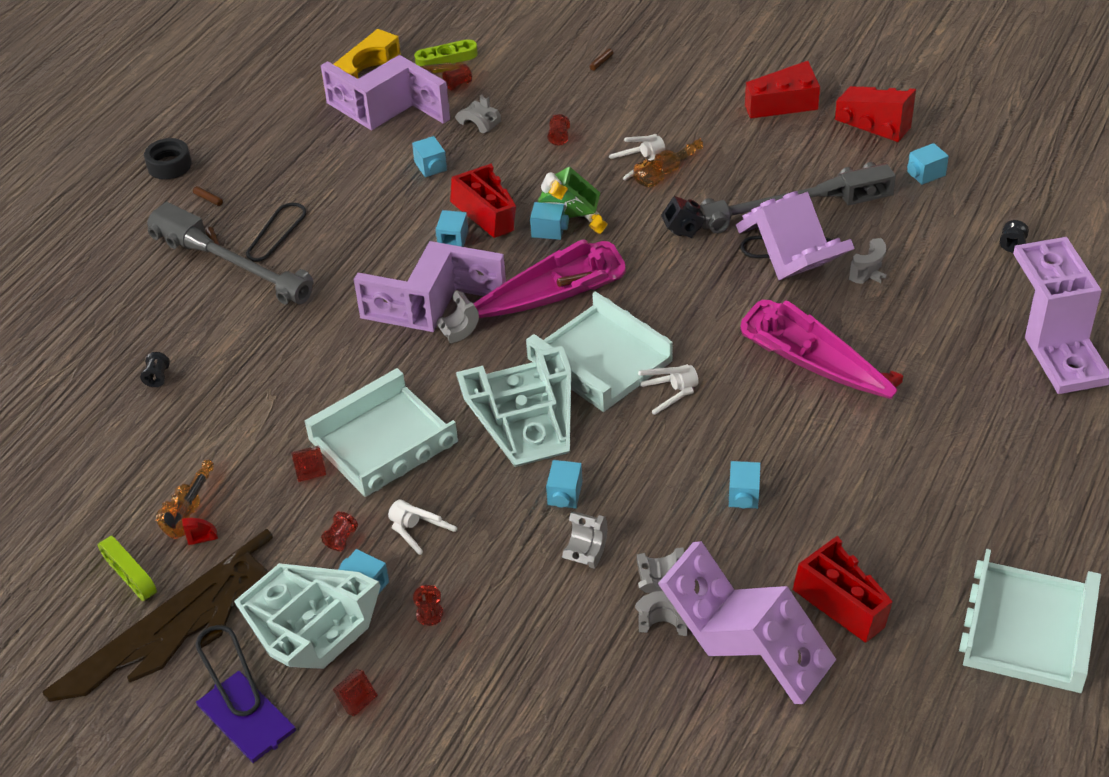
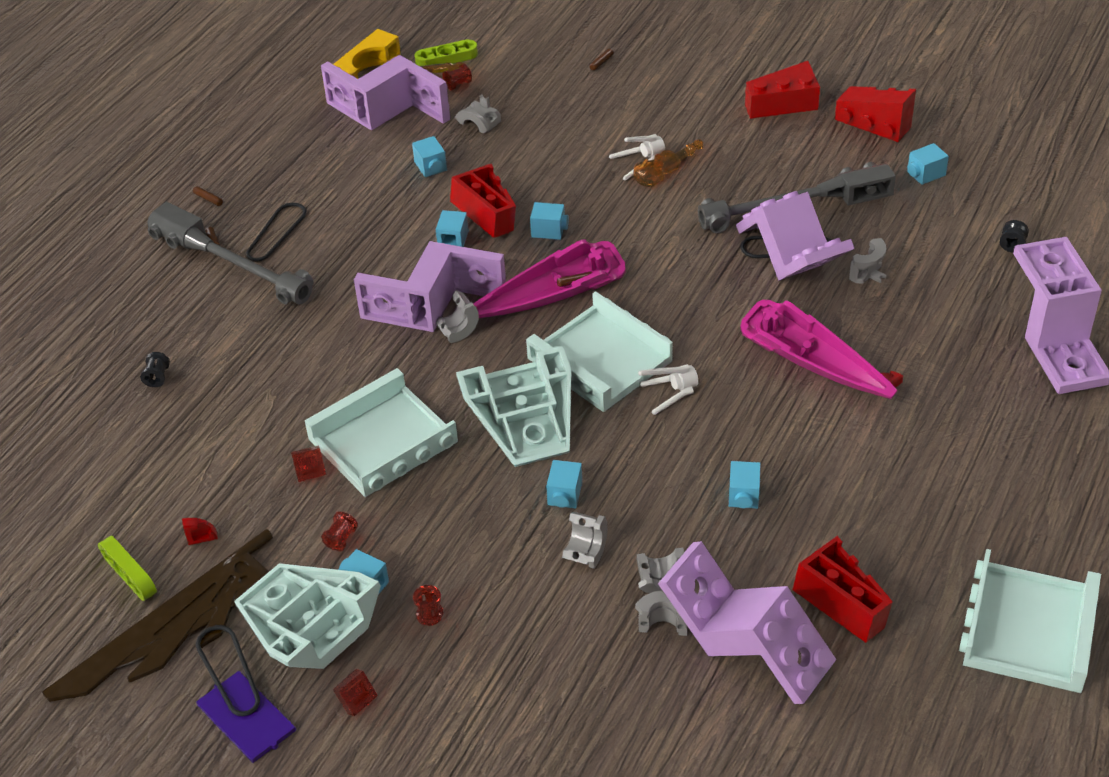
black tyre [144,138,192,179] -> none
clear orange piece [156,460,214,539] -> none
white plant [388,499,457,555] -> none
bright green torso [538,167,608,234] -> none
clear red bush [547,114,570,145] -> none
black brick [661,196,705,238] -> none

